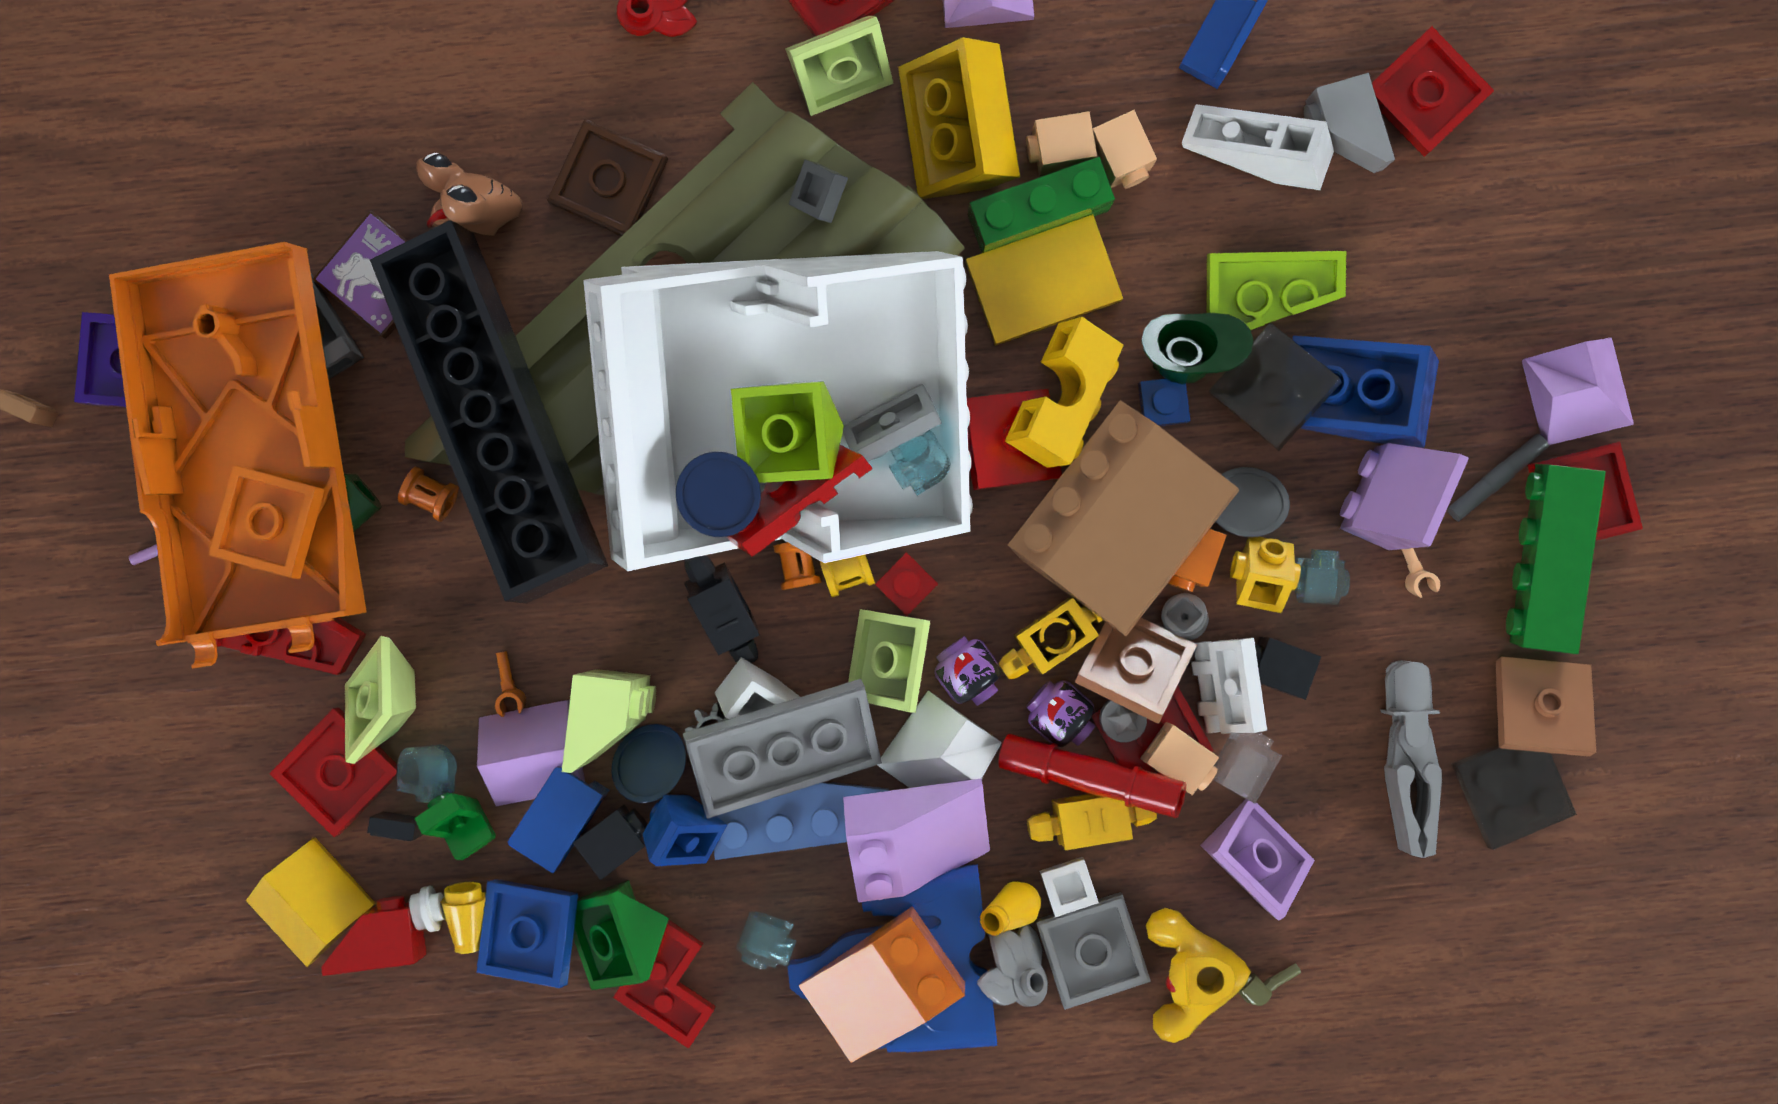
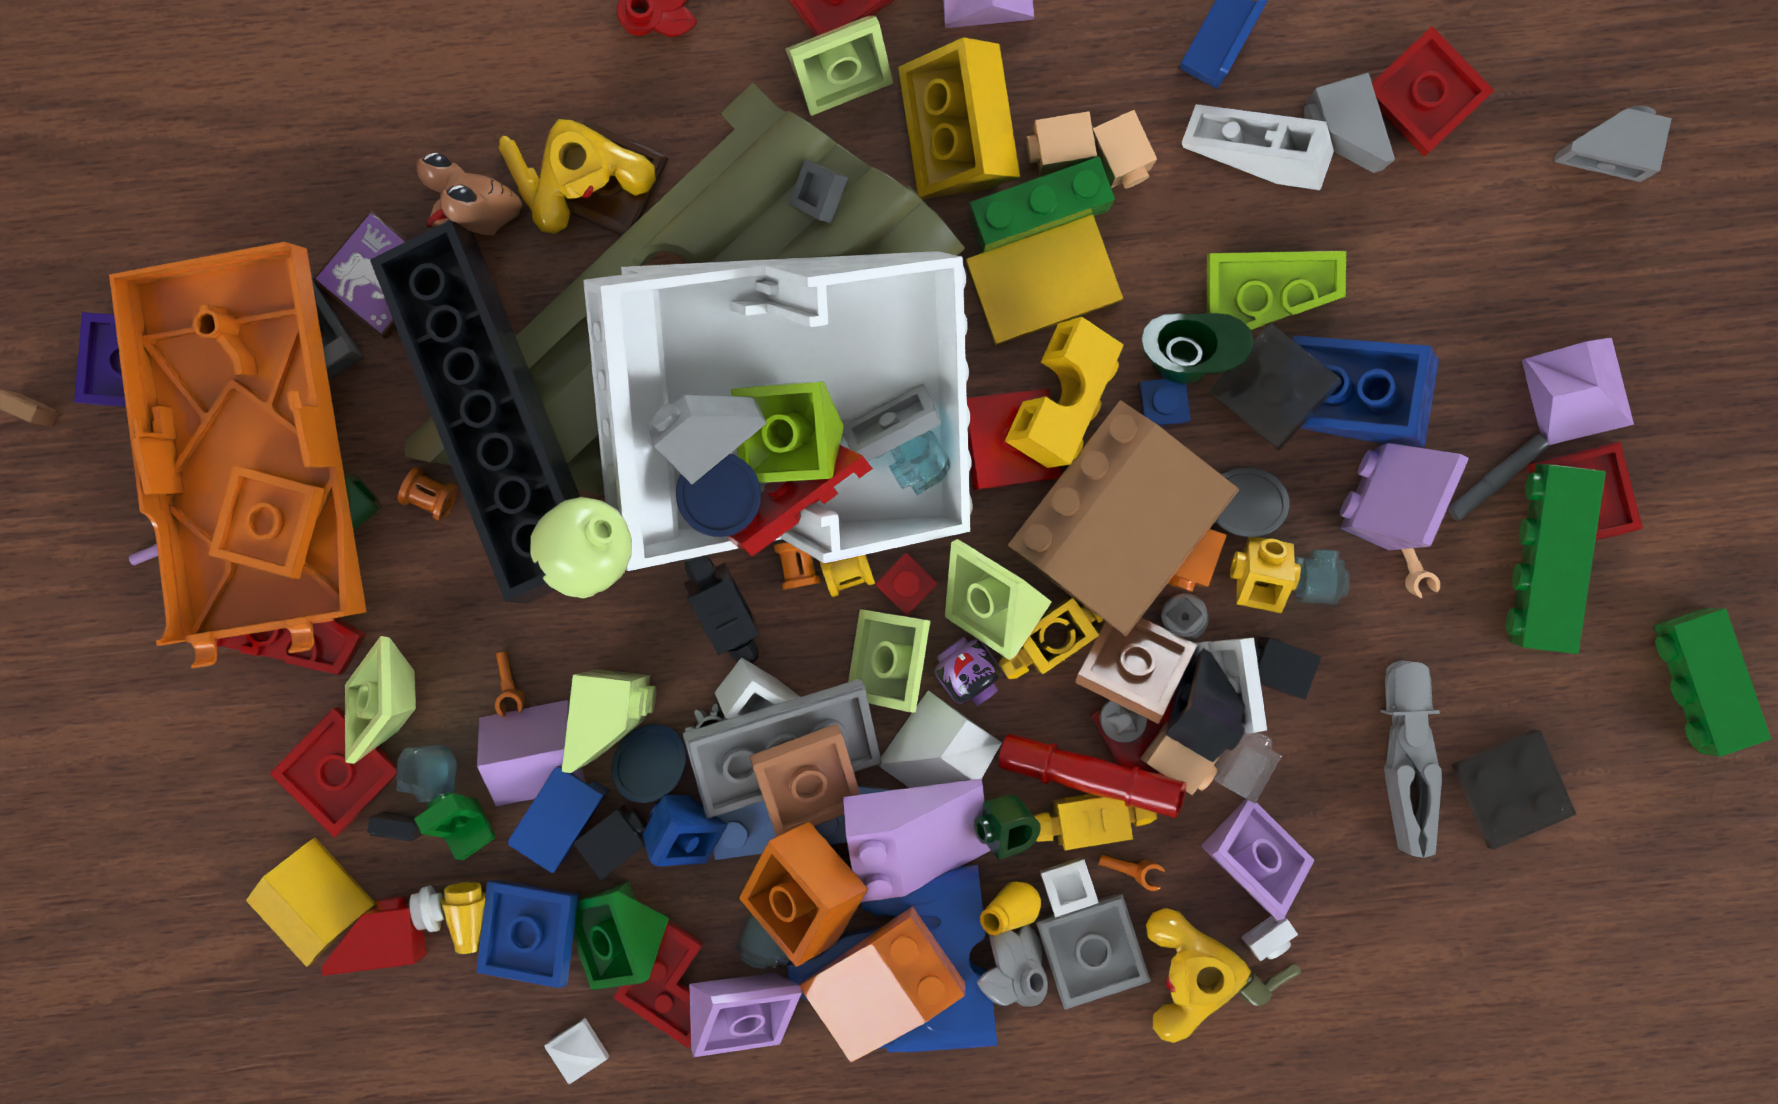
head [1026,680,1095,748] -> none
nougat plate [1495,656,1597,757] -> none
none -> yellow piece [498,136,540,212]
none -> yellowish green cylinder [530,497,632,598]
none -> yellow head [532,119,656,234]
none -> white tile [544,1018,610,1084]
none -> light grey slope [648,395,767,484]
none -> lavender slope [689,973,802,1057]
none -> orange brick [739,822,868,967]
none -> nougat plate [749,724,861,836]
none -> yellowish green slope [945,539,1052,660]
none -> dark green plate [974,795,1041,860]
none -> orange hand [1098,854,1165,891]
none -> black slope [1165,648,1245,763]
none -> white plate [1241,915,1298,961]
none -> light grey slope [1554,106,1672,182]
none -> green brick [1654,608,1771,757]

